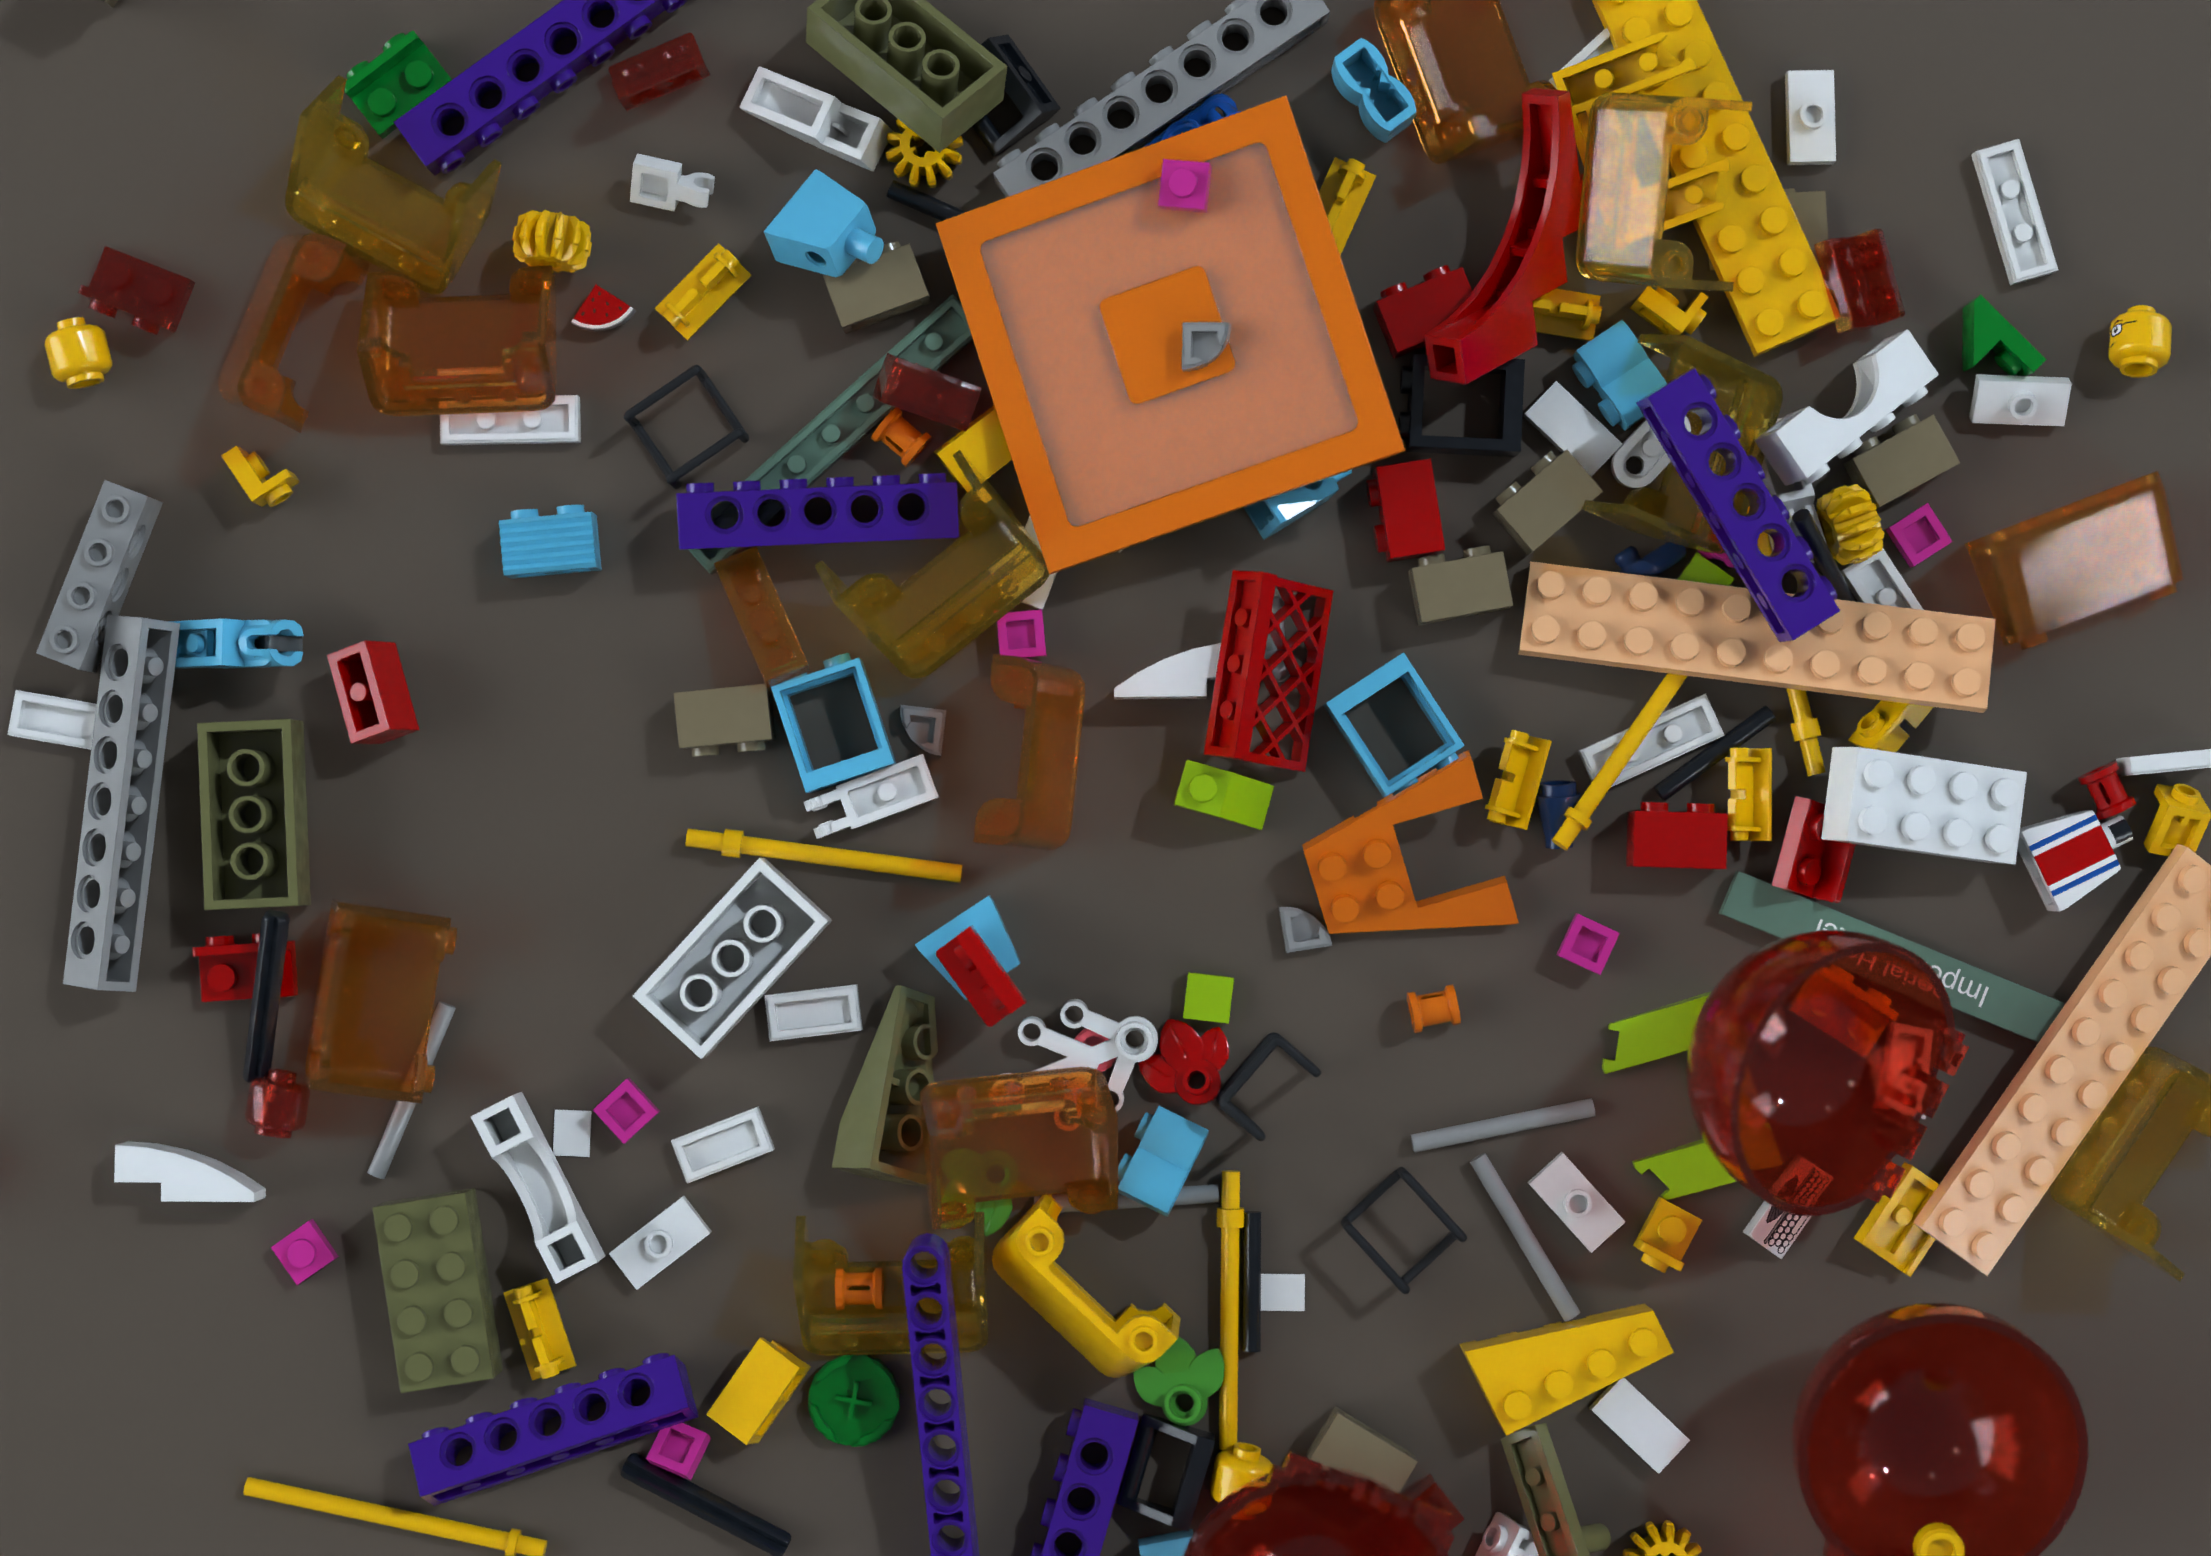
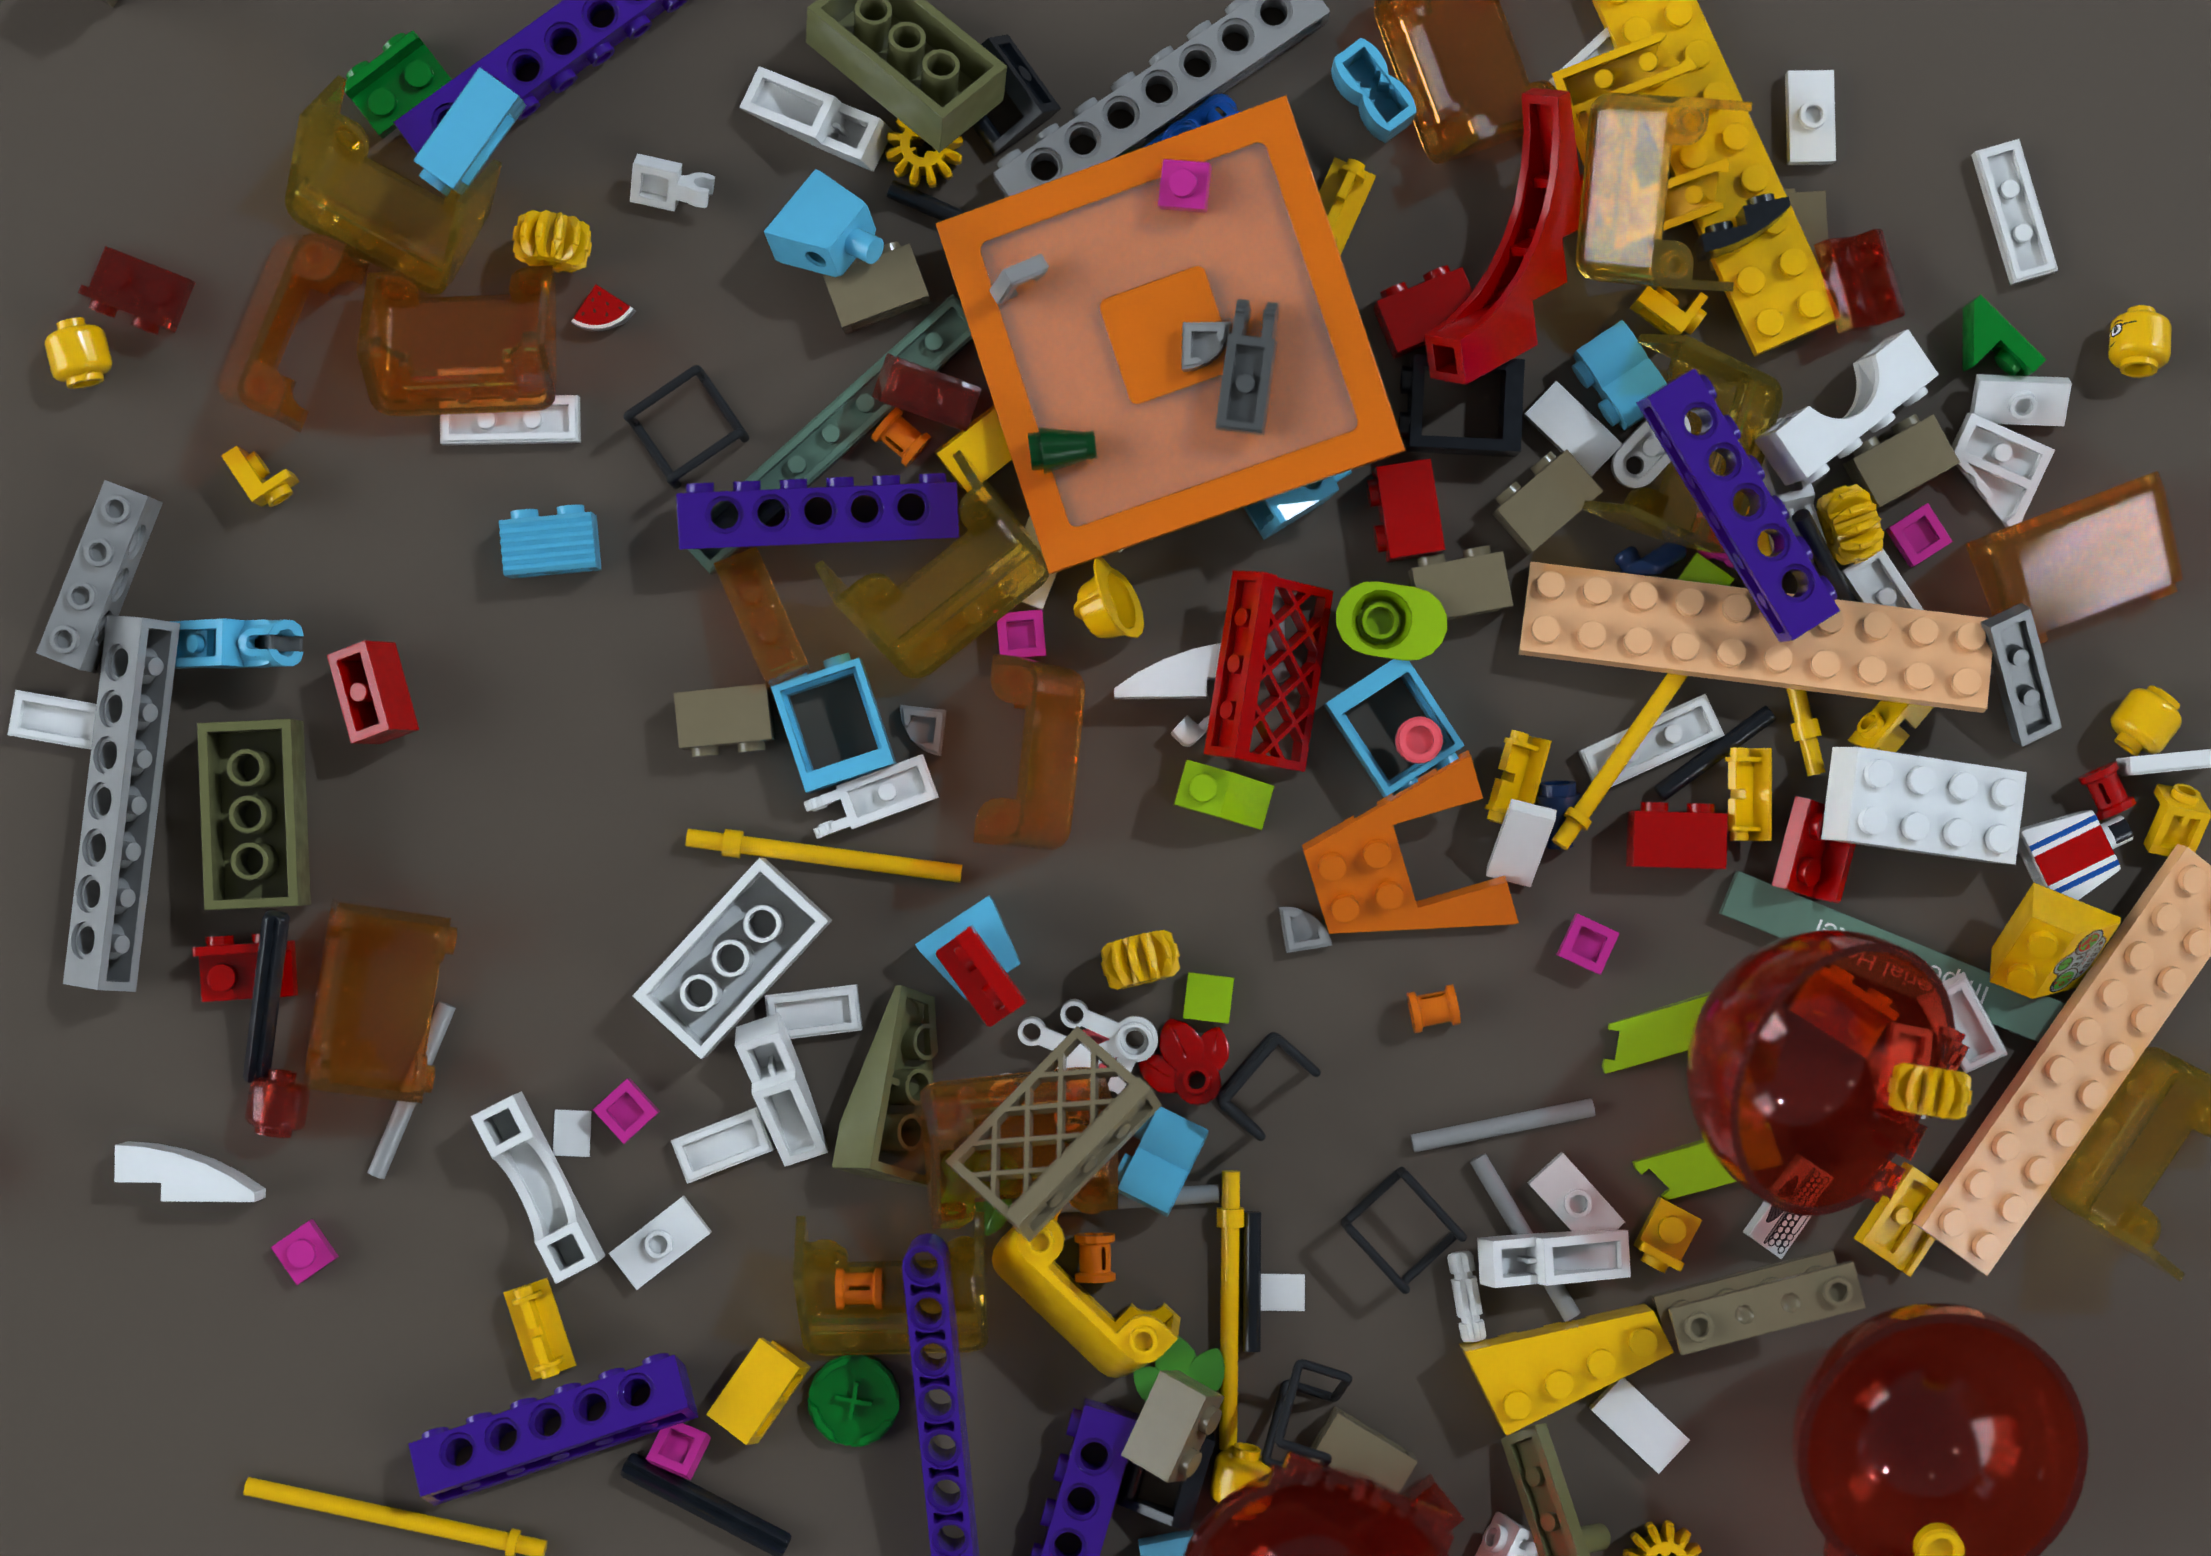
olive brick [372,1188,503,1393] -> none
clear red bracket [609,33,710,111] -> none
yellow hinge [655,243,752,341] -> none
yellow hinge [1533,288,1602,341] -> none
none -> medium azure window [413,67,527,196]
none -> white slope [735,1013,828,1167]
none -> dark tan fence [945,1026,1162,1242]
none -> light grey tile [989,254,1049,304]
none -> dark green cone [1028,427,1097,474]
none -> yellow piece [1073,557,1144,639]
none -> orange bush [1074,1232,1116,1283]
none -> yellow gear [1101,930,1180,990]
none -> dark tan brick [1121,1370,1225,1482]
none -> white hand [1171,715,1210,747]
none -> dark grey hinge [1216,299,1279,436]
none -> black piece [1262,1359,1352,1481]
none -> lime piece [1336,581,1448,661]
none -> coral tile [1395,717,1443,764]
none -> white axle [1447,1250,1487,1343]
none -> white slope [1477,1230,1631,1288]
none -> white tile [1486,798,1557,887]
none -> dark tan fence [1651,1249,1866,1355]
none -> black slope [1694,193,1791,262]
none -> yellow gear [1887,1063,1972,1120]
none -> white tile [1922,972,2008,1074]
none -> white wing [1952,412,2055,531]
none -> plate [1981,603,2062,747]
none -> yellow slope [1989,883,2121,999]
none -> yellow head [2110,685,2182,756]

